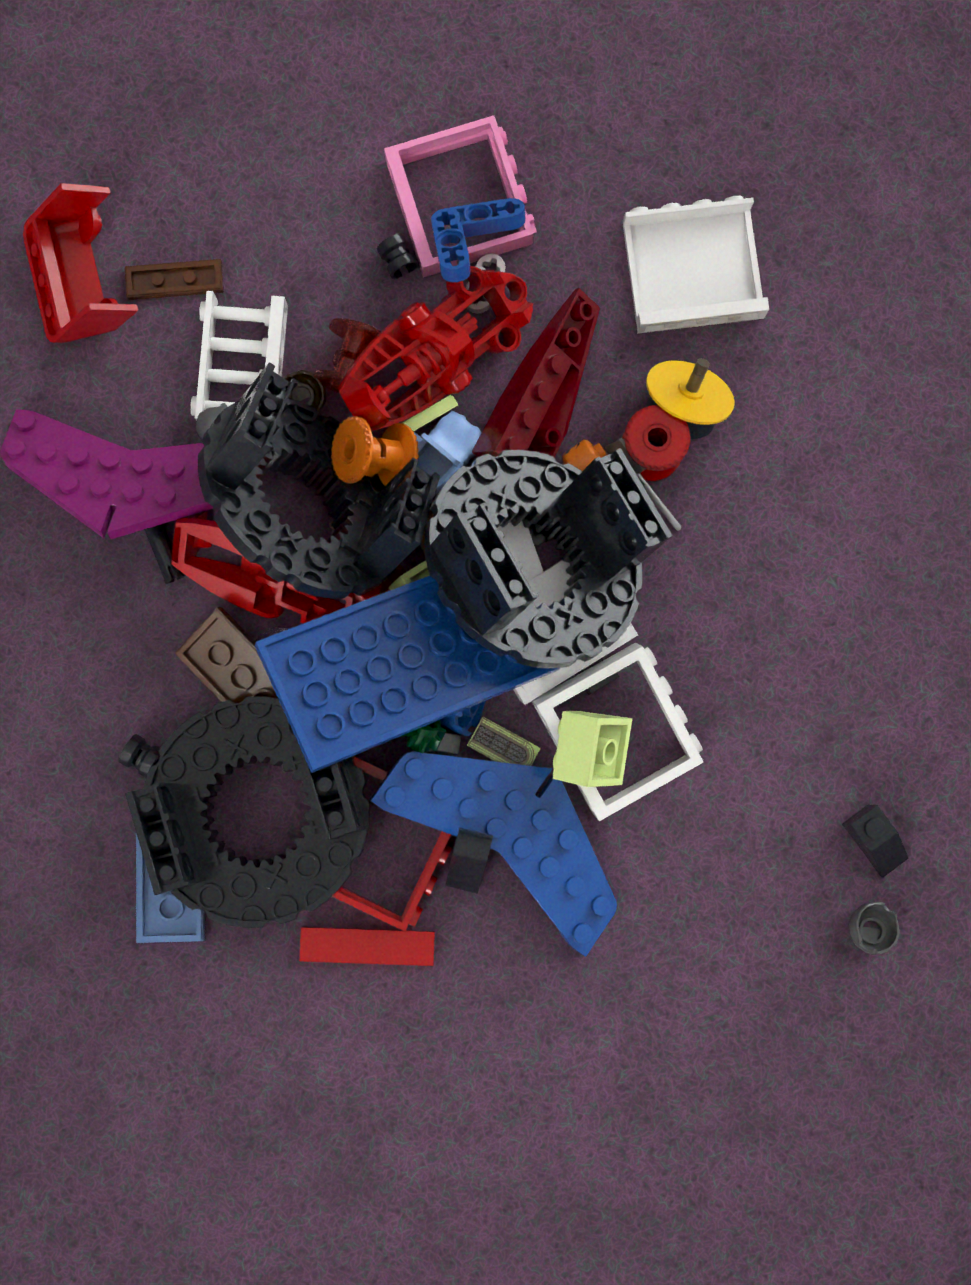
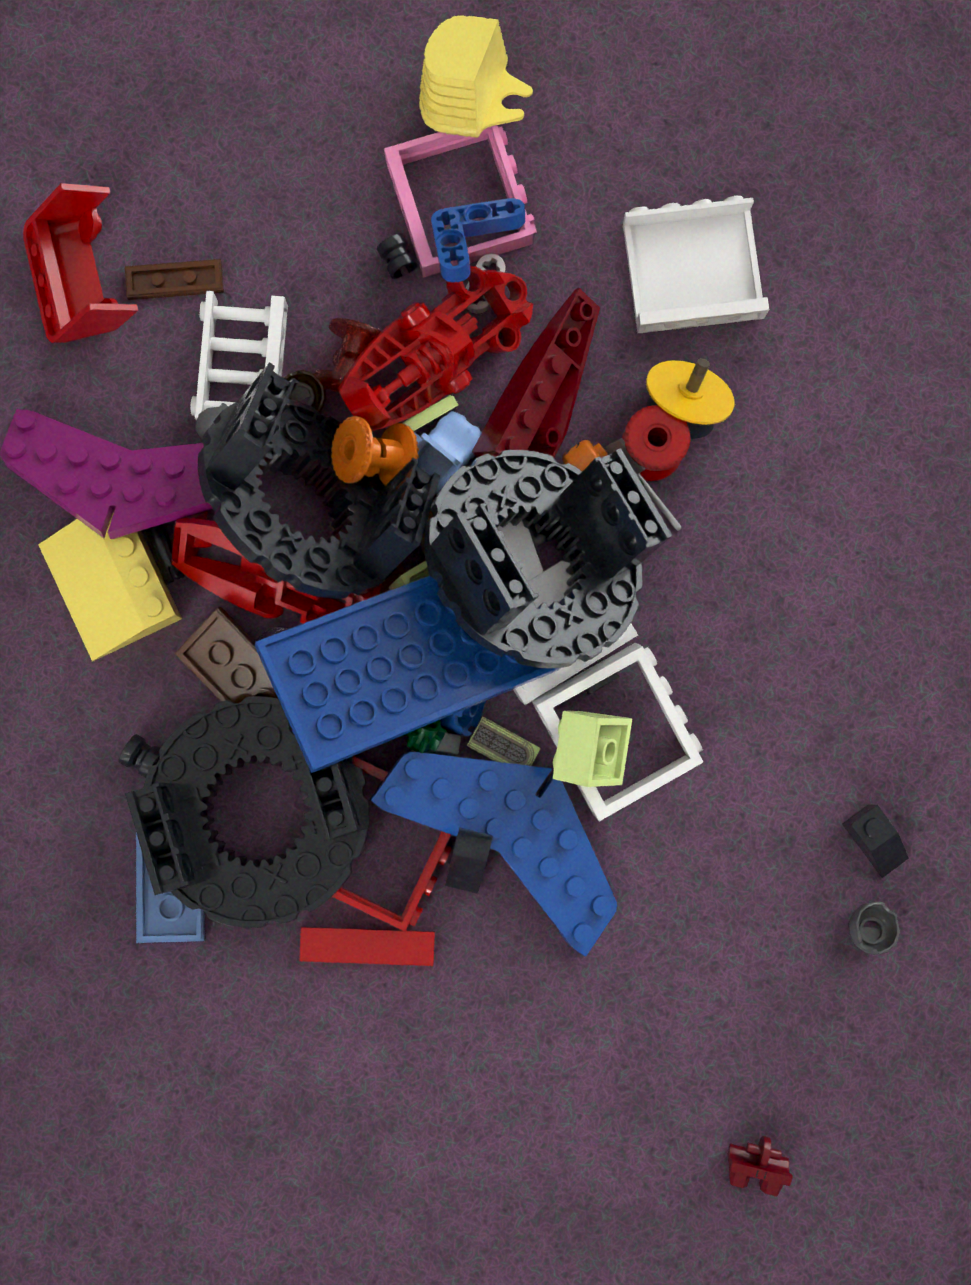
none -> light yellow slope [38,512,182,661]
none -> light yellow piece [419,16,533,138]
none -> dark red hips [727,1136,793,1197]

